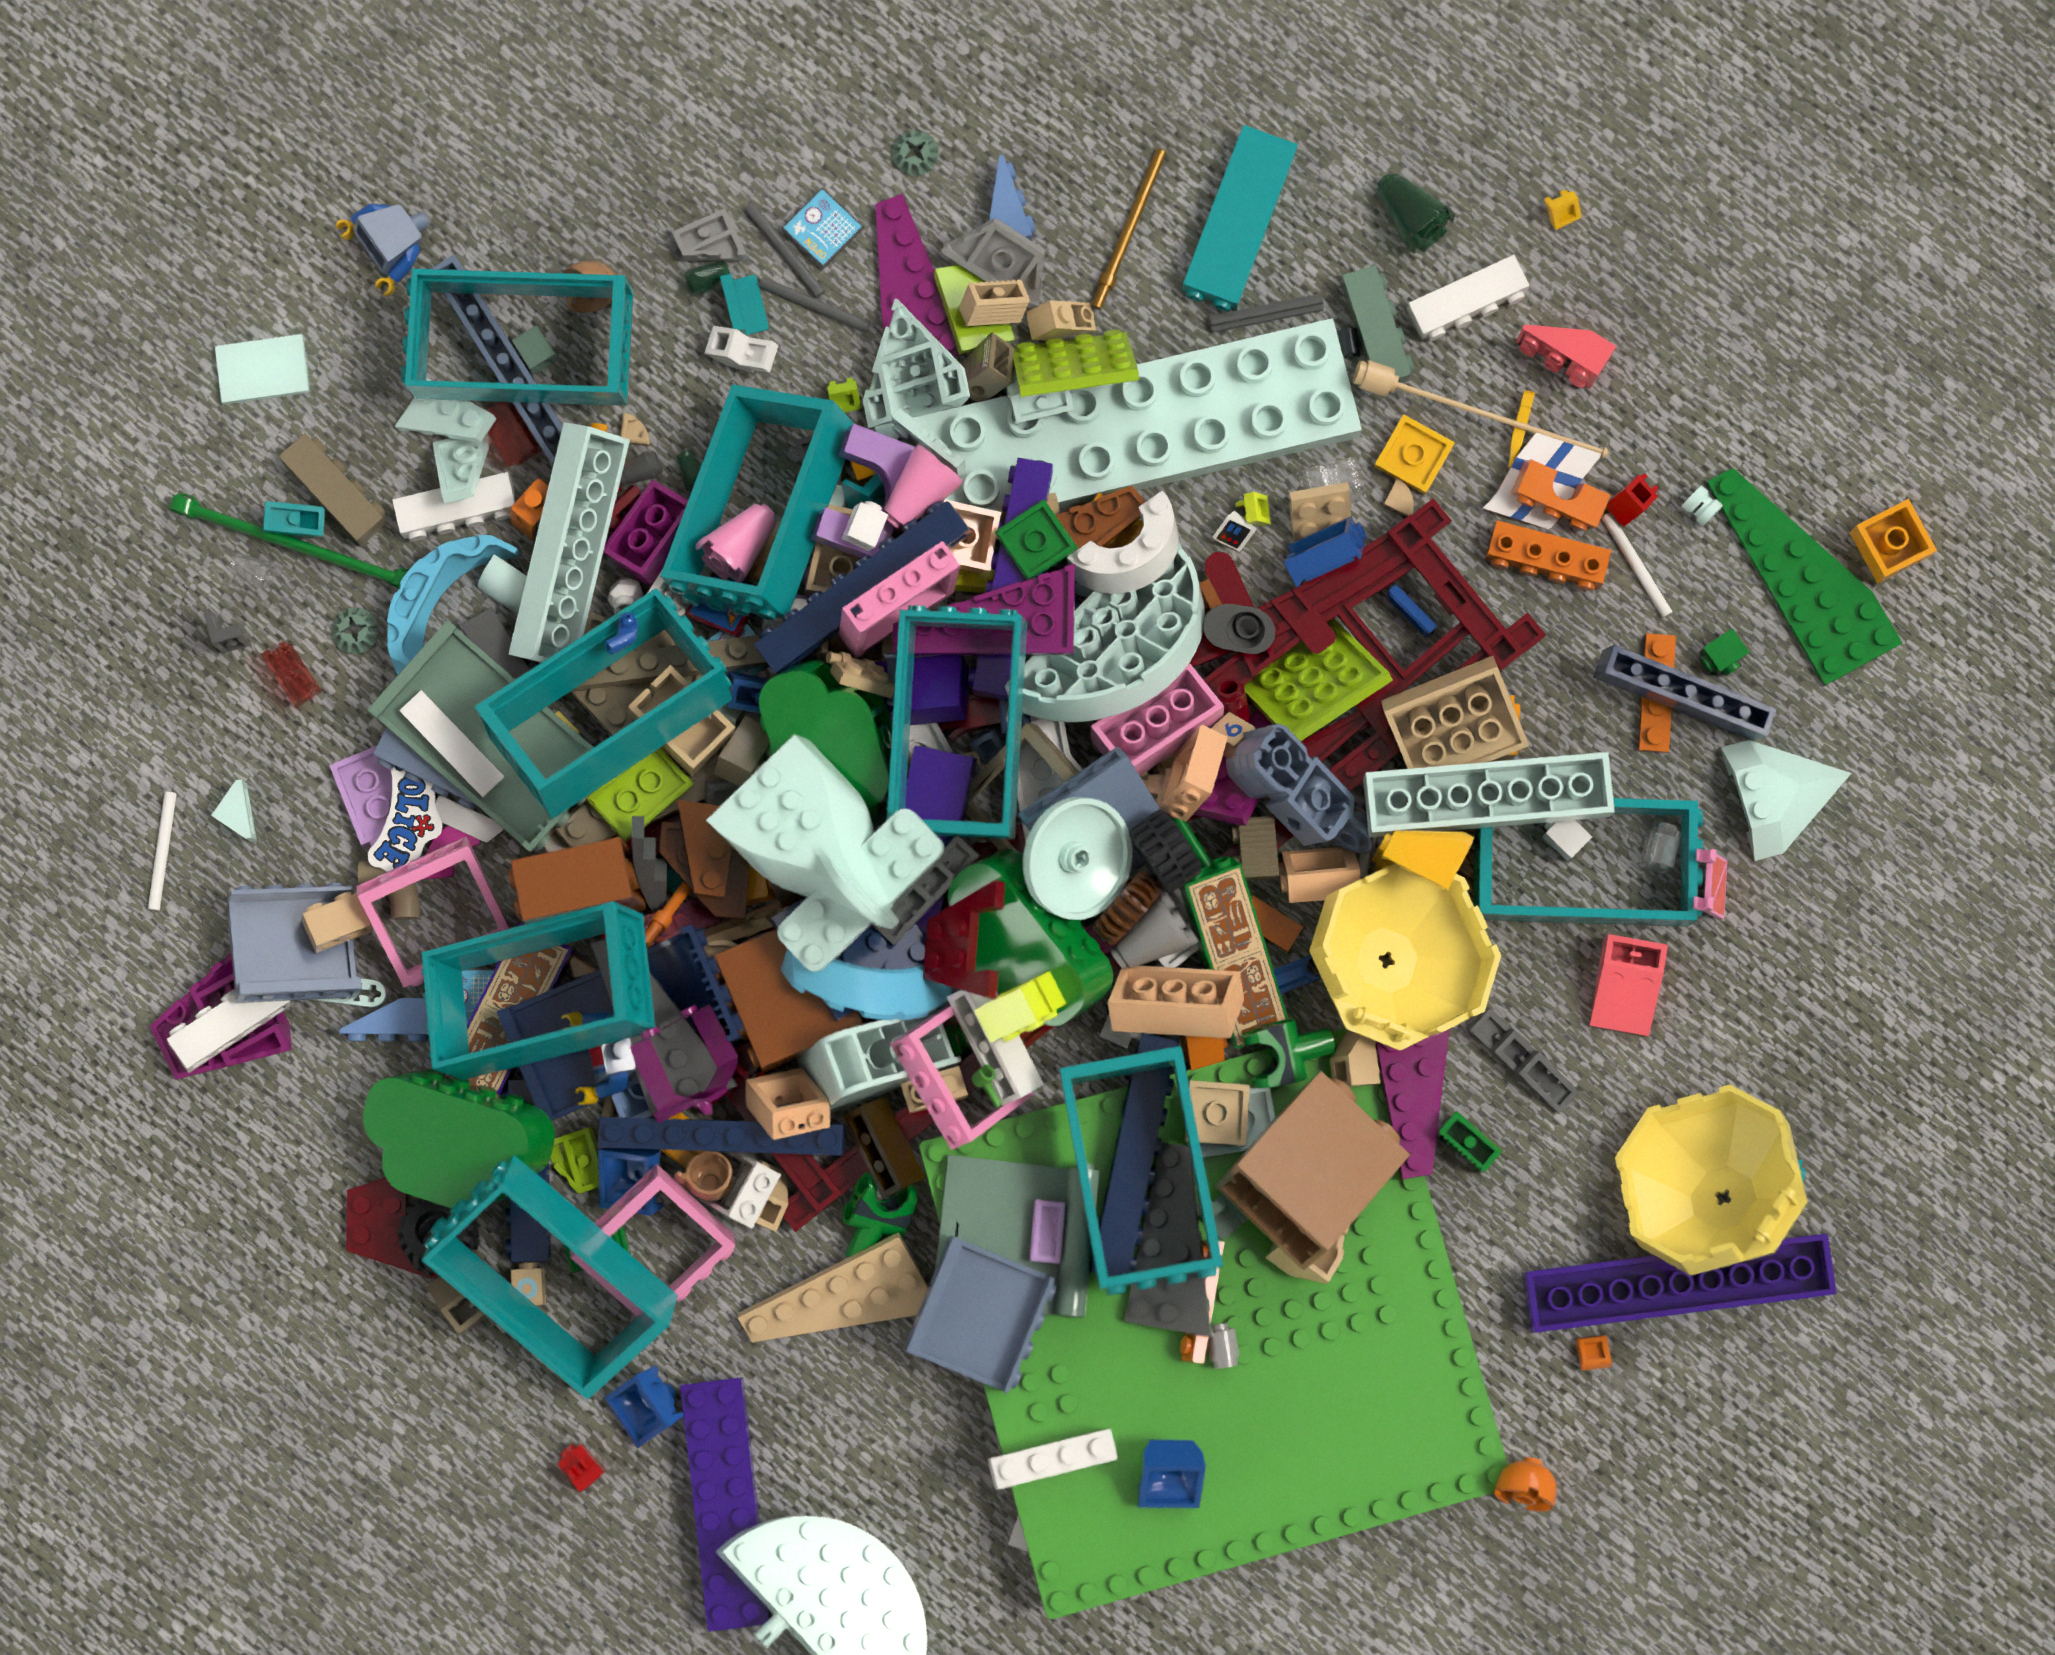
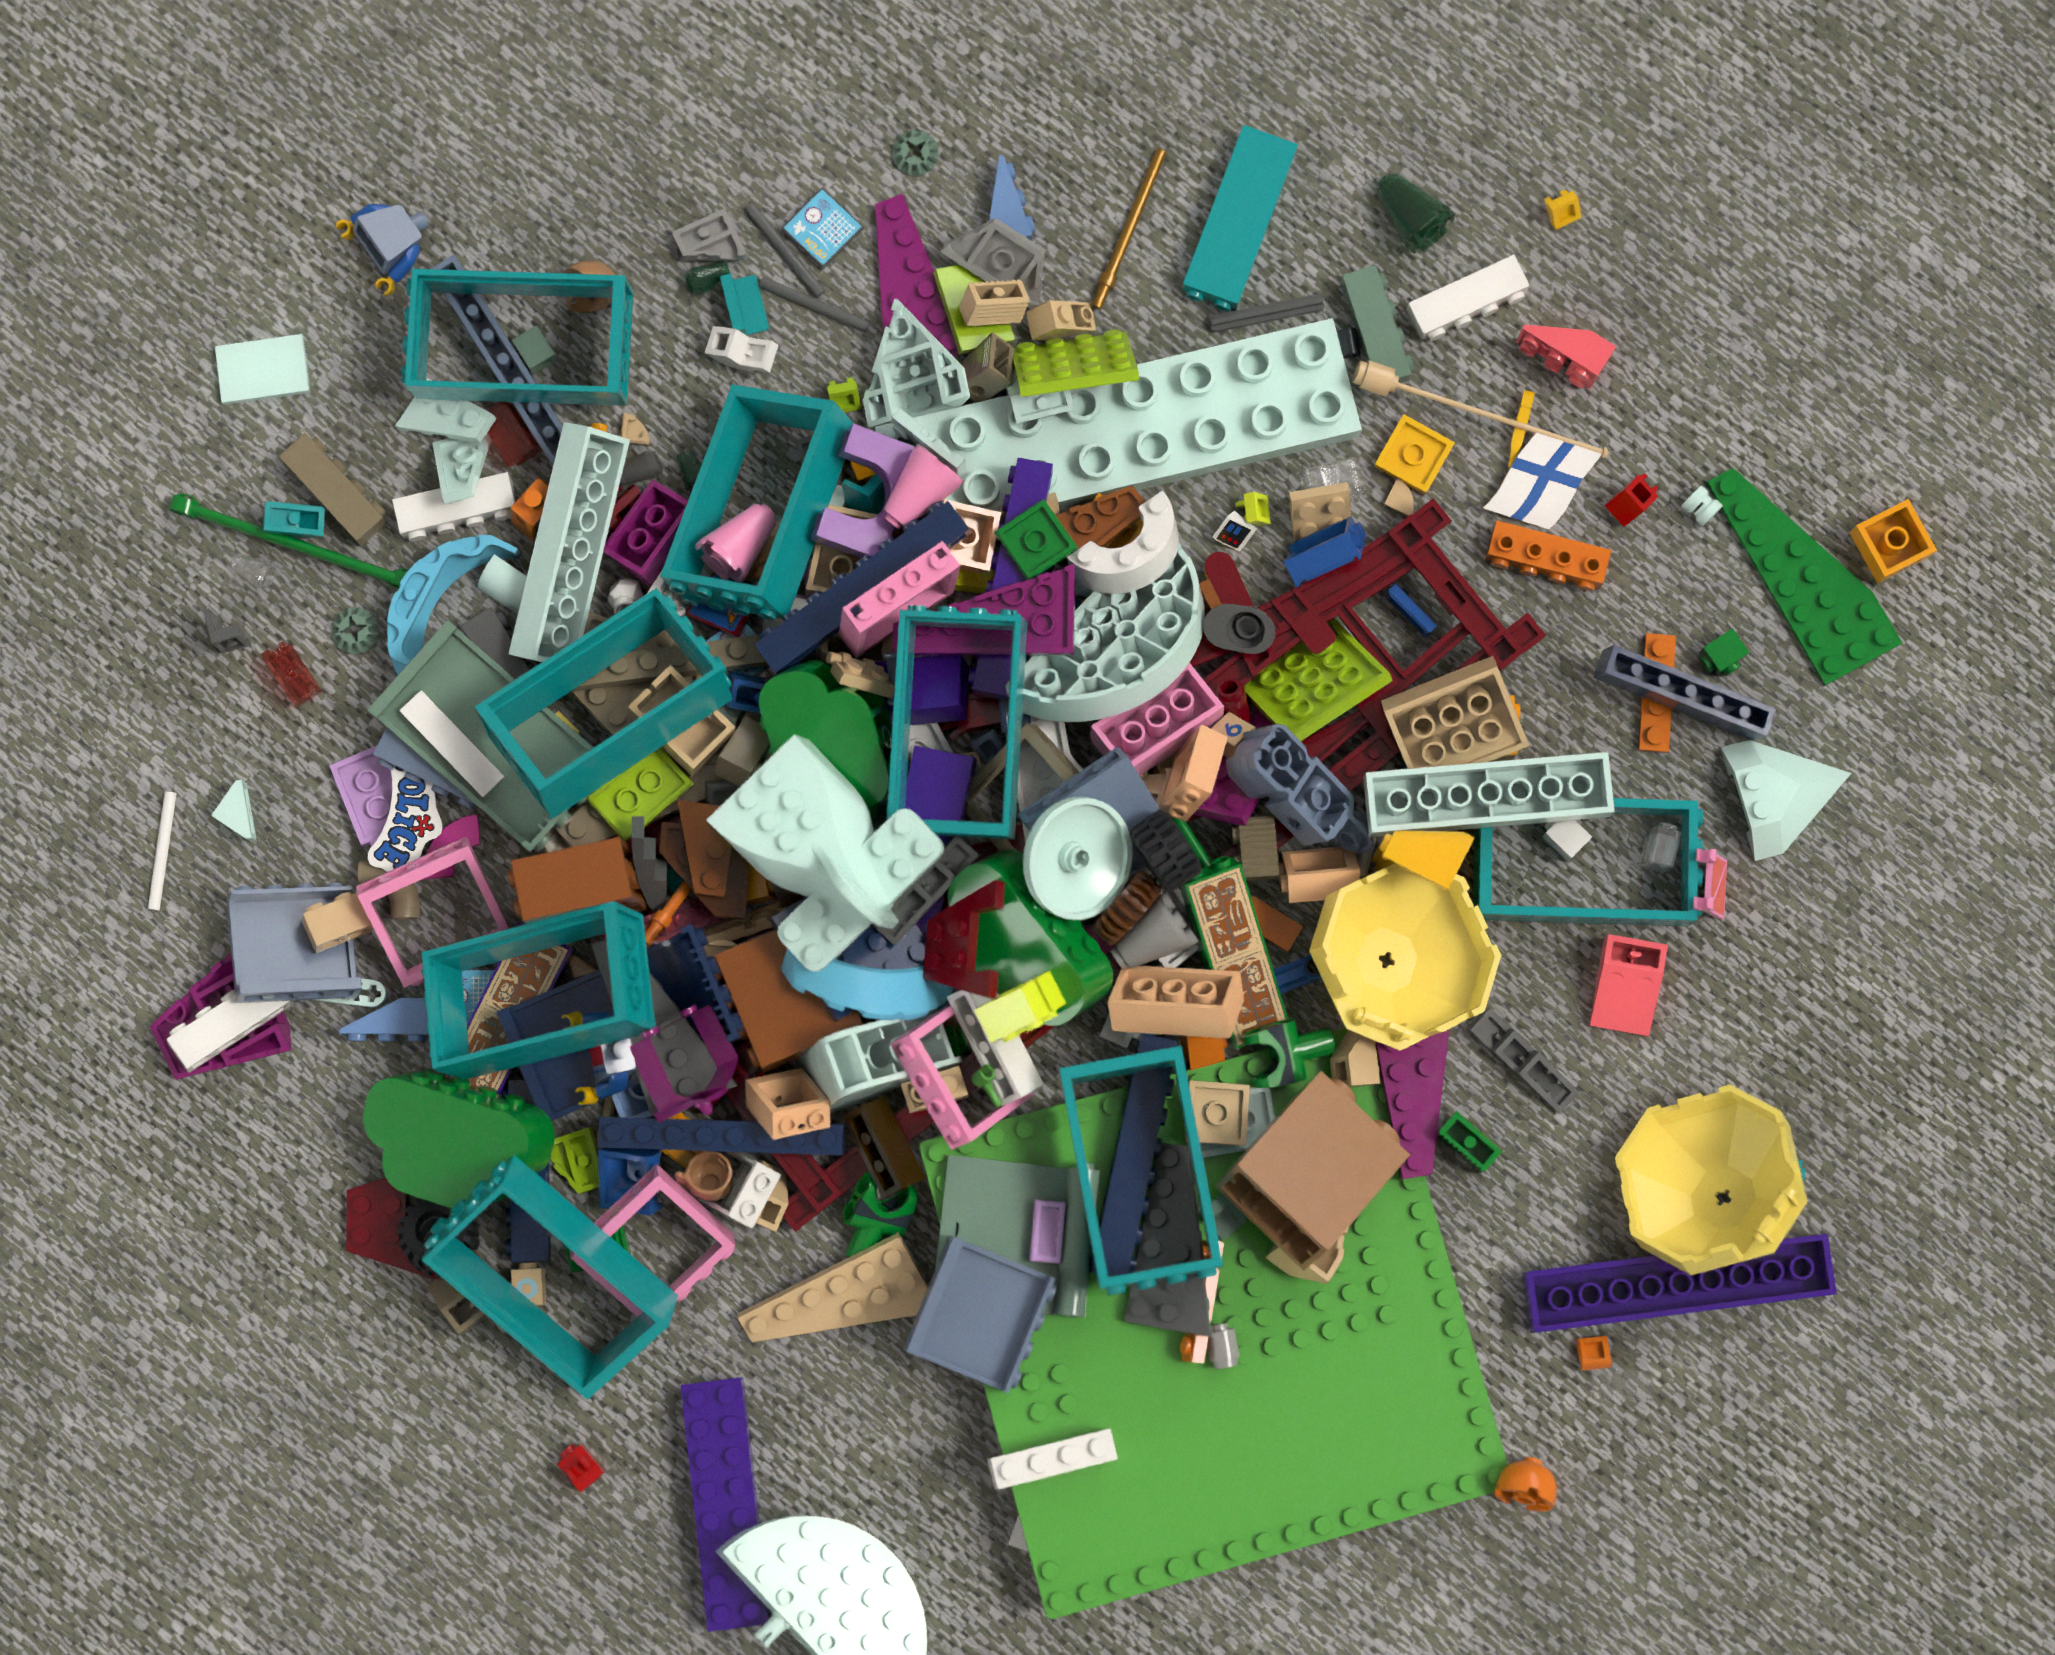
white sticker [435,796,504,843] -> none
blue arm [604,612,638,655] -> none
blue brick [604,1365,684,1448] -> none
white brick [841,501,888,551] -> none
blue brick [1138,1440,1206,1508] -> none
orange arch [1511,459,1611,531] -> none
white bar [1601,512,1672,618] -> none

